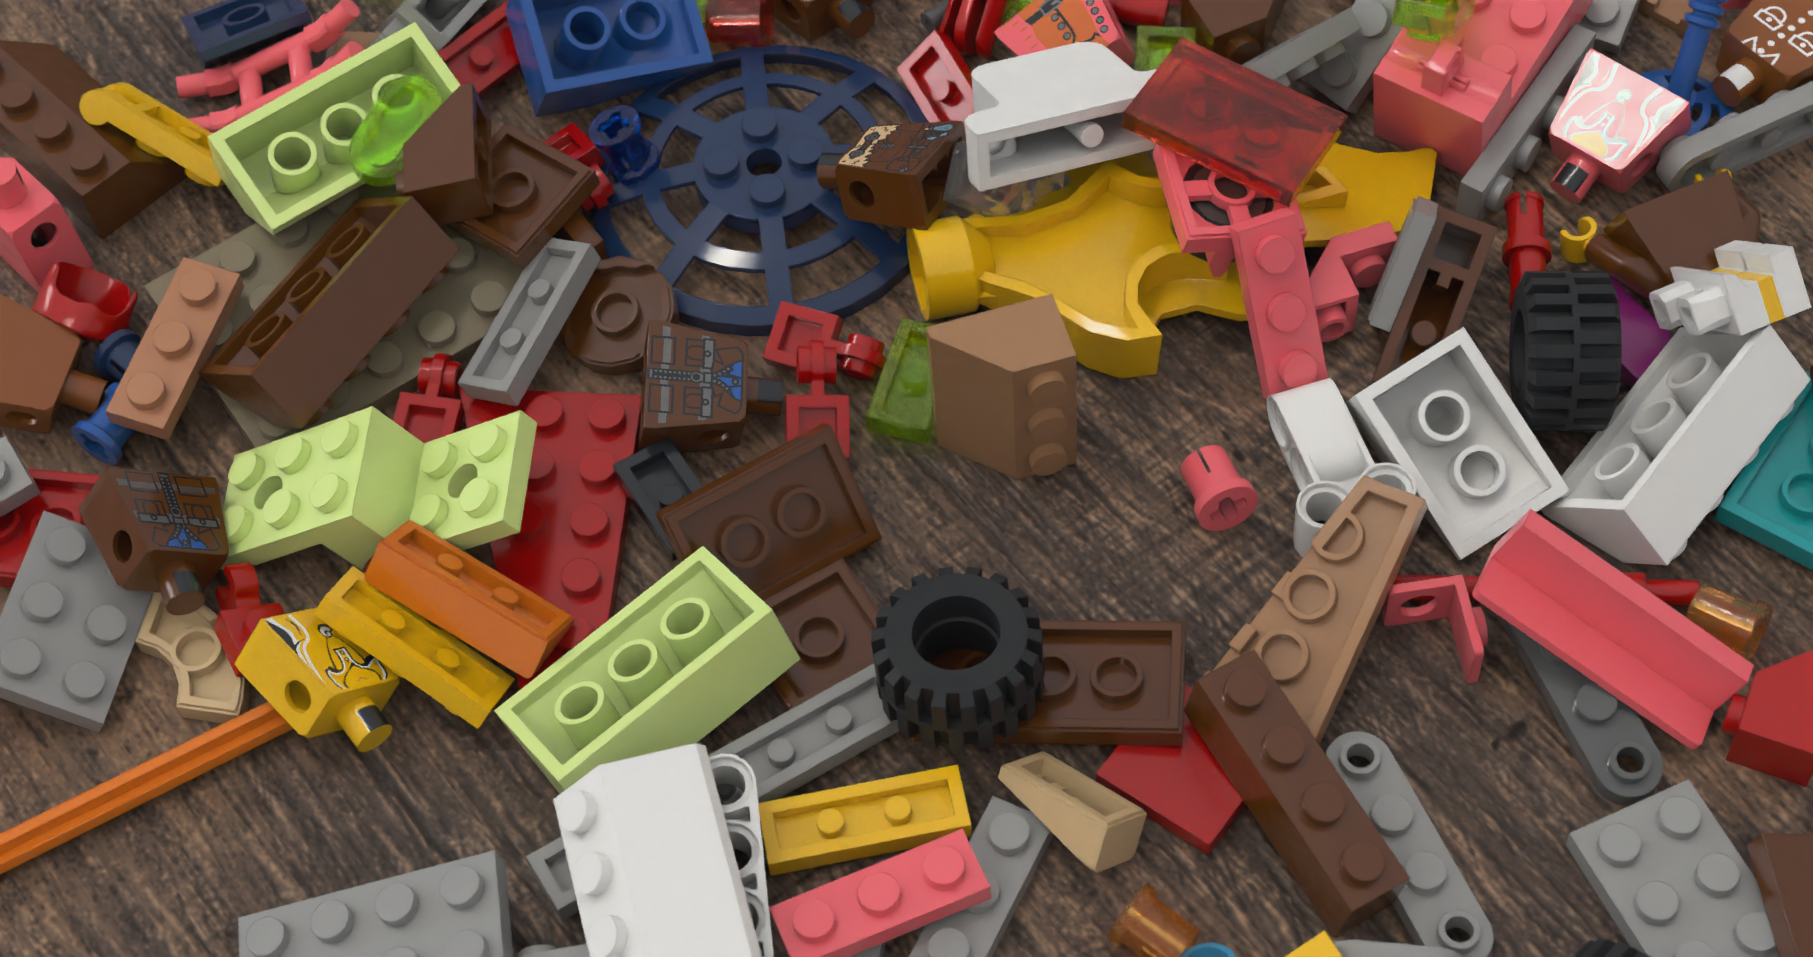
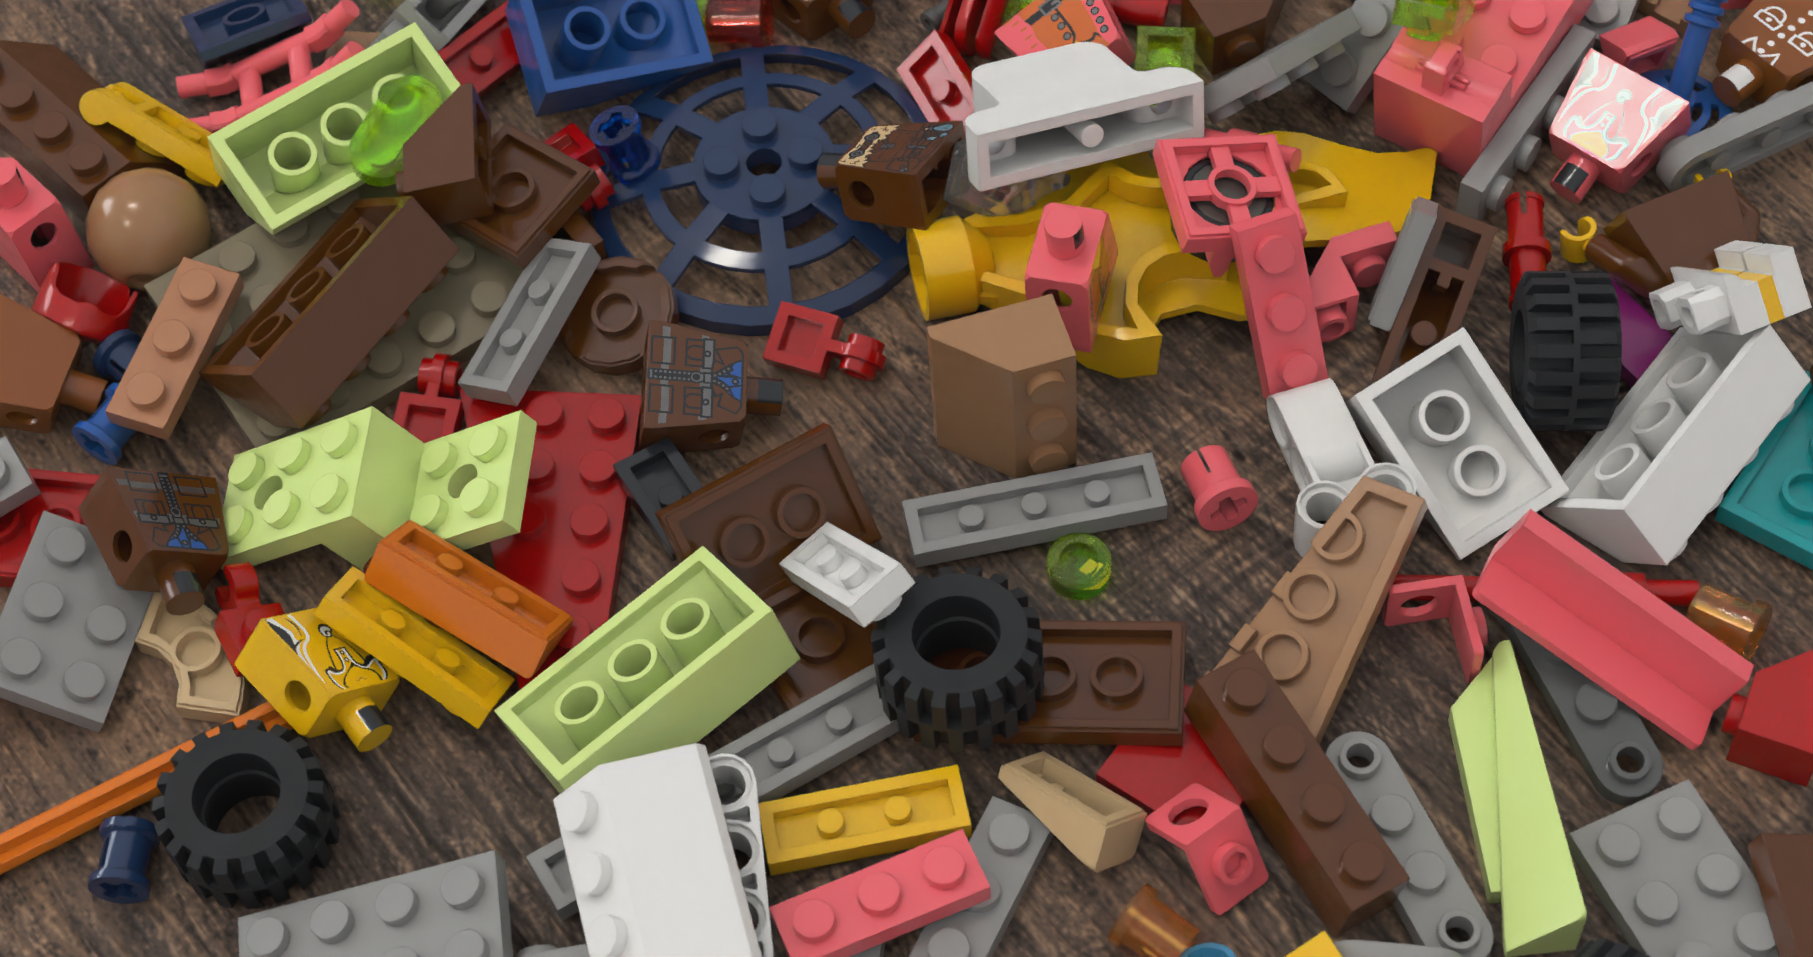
red plate [785,340,850,459] -> none
clear neon green plate [866,318,934,444] -> none
clear red tile [1121,37,1348,207] -> none
none -> medium nougat piece [85,168,212,291]
none -> dark blue bush [87,816,160,904]
none -> black tyre [152,720,340,909]
none -> white plate [779,522,915,628]
none -> light grey plate [902,452,1168,568]
none -> coral torso [1025,202,1118,353]
none -> clear neon green tile [1047,533,1112,600]
none -> coral bracket [1145,783,1269,915]
none -> yellowish green wedge [1448,640,1587,957]
none -> coral slope [1599,16,1679,75]

